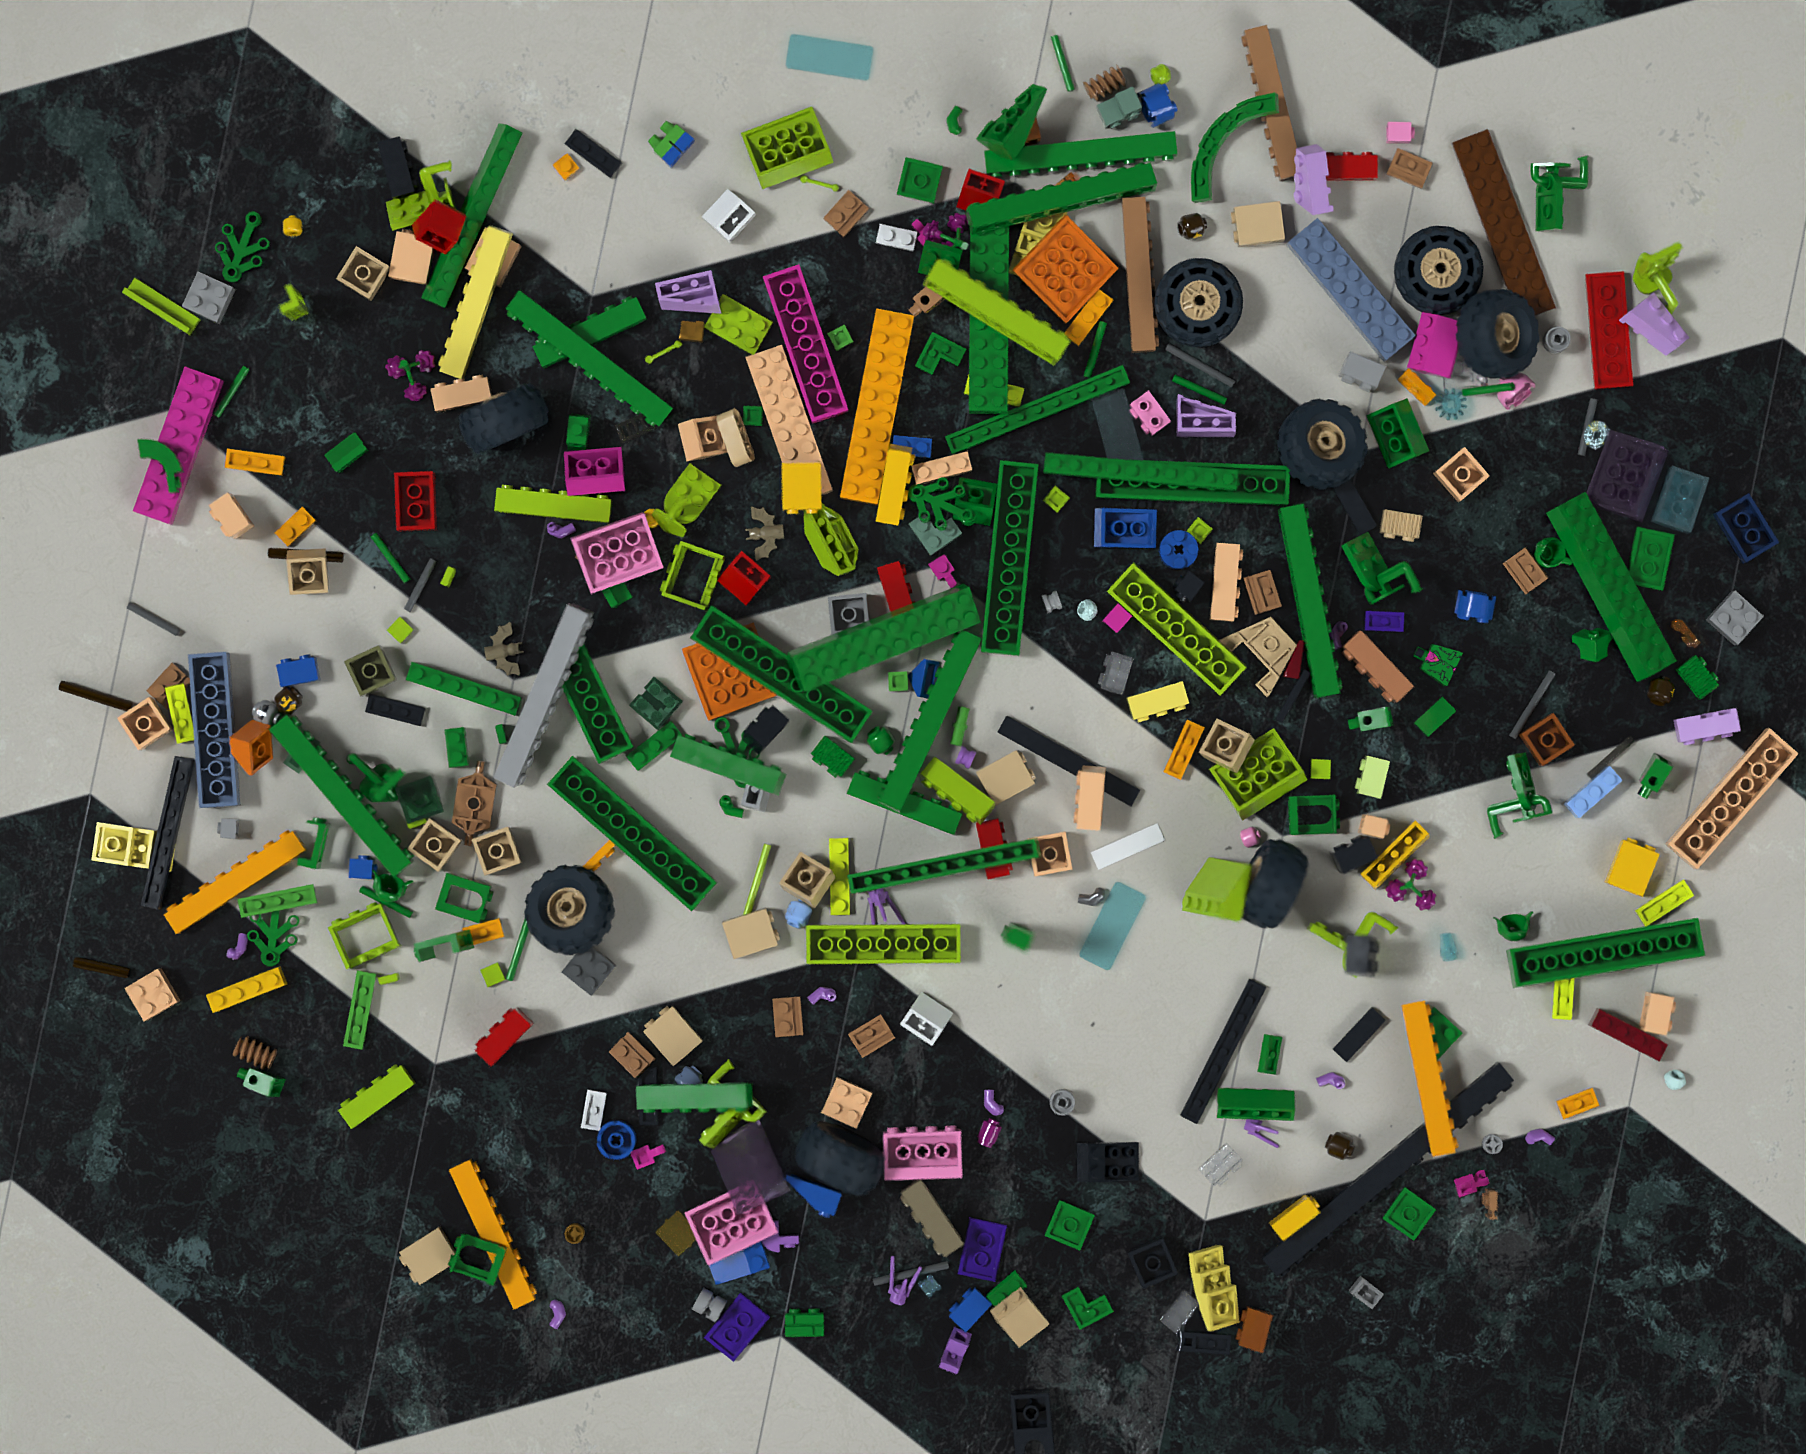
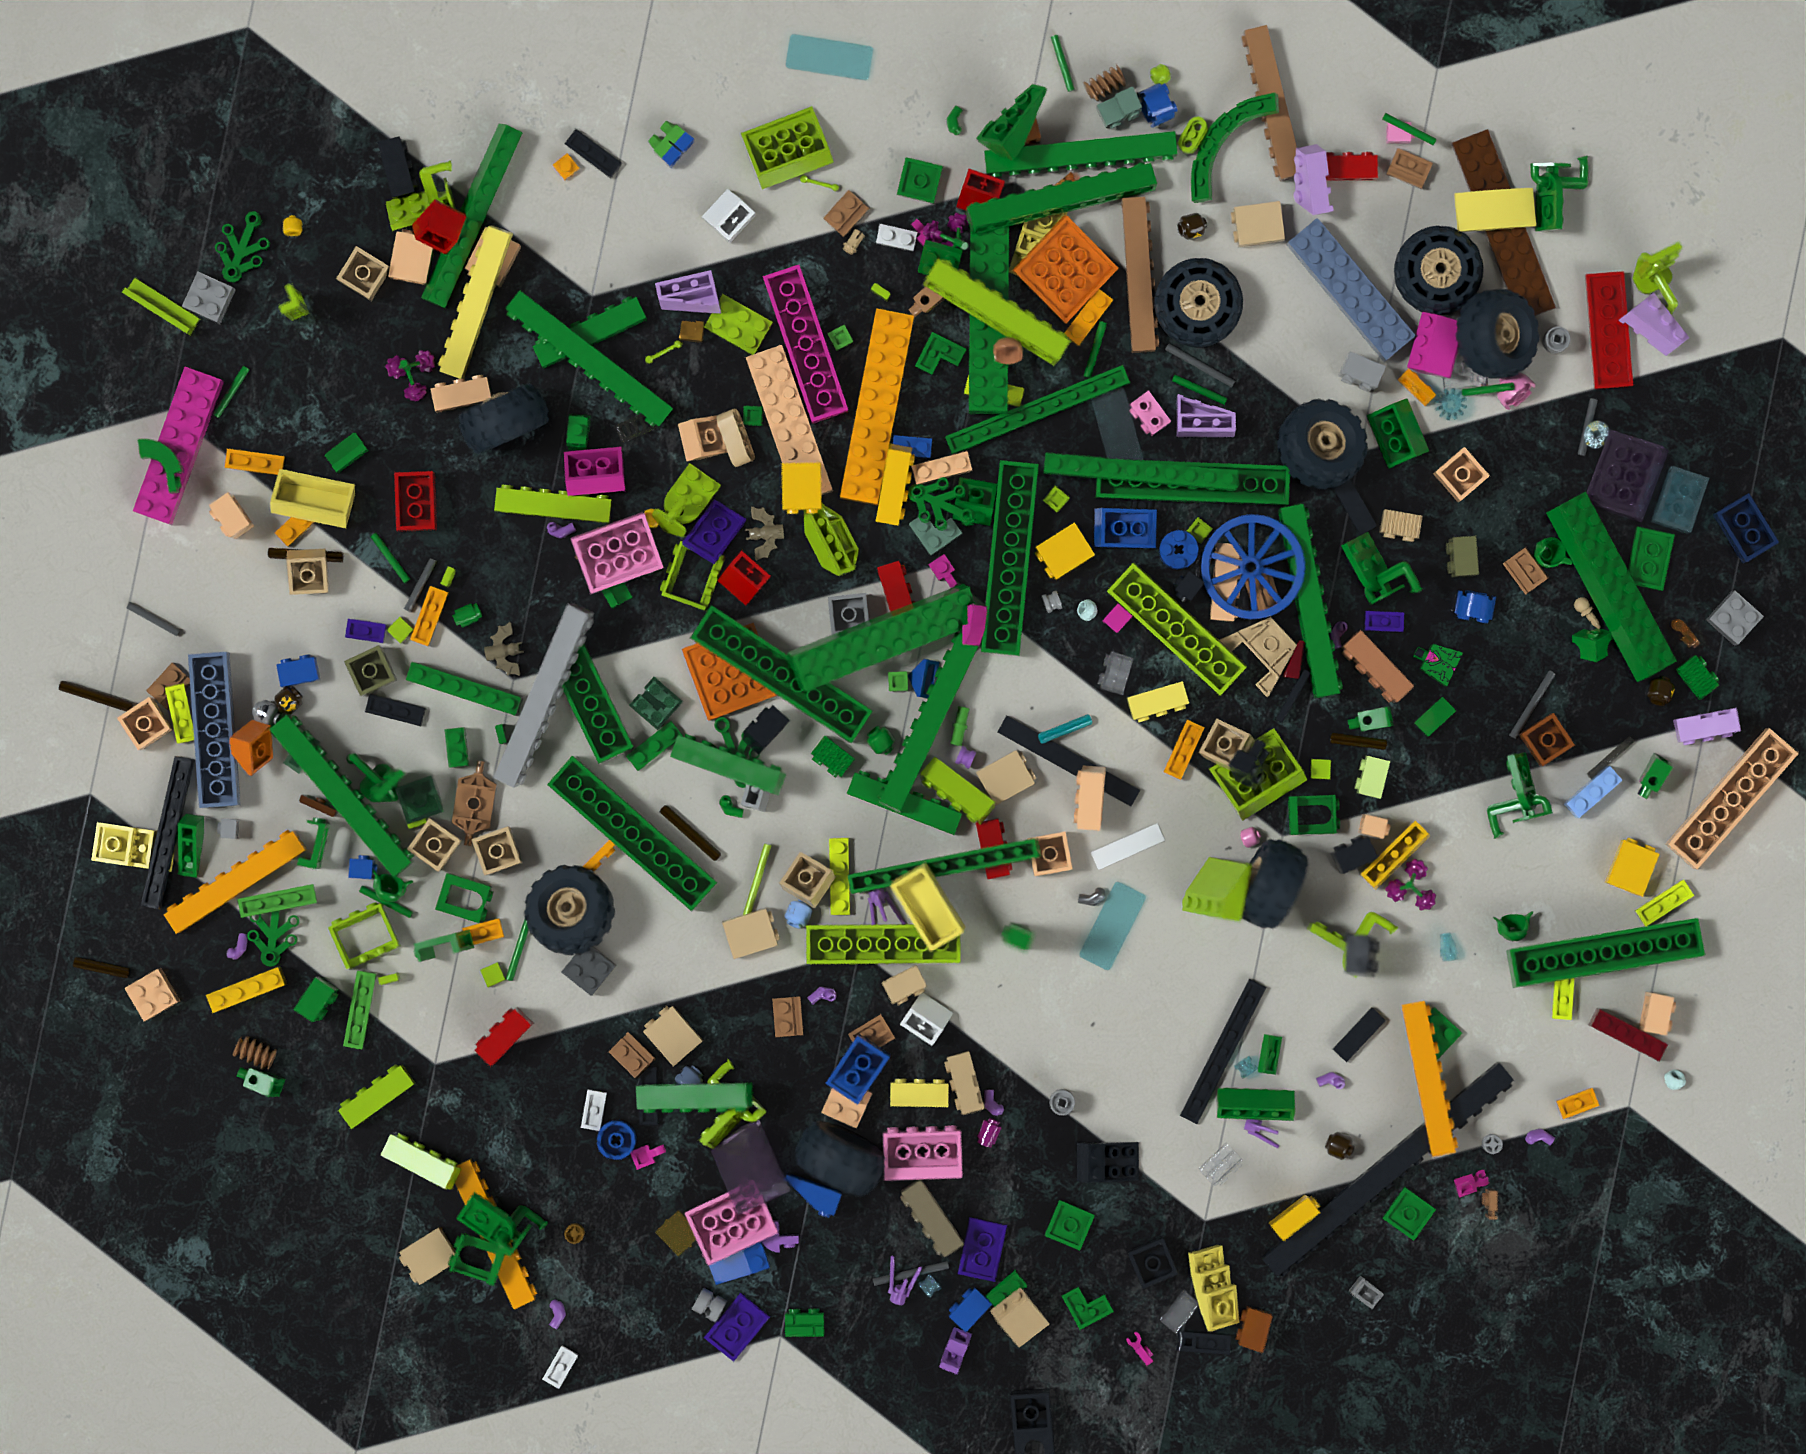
none -> green slope [178,814,204,878]
none -> light yellow piece [270,469,355,528]
none -> green brick [294,976,339,1022]
none -> reddish brown plate [299,795,338,817]
none -> dark purple plate [345,619,387,643]
none -> brick [381,1133,461,1190]
none -> light orange plate [410,586,448,647]
none -> green brick [453,603,483,628]
none -> green plate [457,1192,548,1257]
none -> white plate [542,1345,578,1389]
none -> dark brown axle [659,805,721,861]
none -> dark purple tile [682,499,746,564]
none -> blue slope [826,1033,891,1105]
none -> tan pin [843,229,865,255]
none -> lime tile [871,283,890,301]
none -> tan brick [882,965,927,1005]
none -> light yellow piece [890,862,966,951]
none -> light yellow brick [890,1078,948,1107]
none -> tan wedge [944,1051,985,1115]
none -> dark pink slope [962,605,987,646]
none -> nougat hair [993,337,1023,364]
none -> yellow brick [1035,522,1095,580]
none -> teal axle [1038,714,1092,744]
none -> dark pink plate [1126,1331,1153,1366]
none -> lime plate [1178,117,1208,154]
none -> blue wheel [1201,515,1306,619]
none -> black brick [1228,739,1270,790]
none -> clear light blue wheel [1234,1056,1258,1079]
none -> dark brown axle [1330,733,1387,750]
none -> green piece [1382,113,1437,145]
none -> olive brick [1446,536,1479,578]
none -> light yellow slope [1454,188,1536,232]
none -> tan bar [1574,597,1601,629]

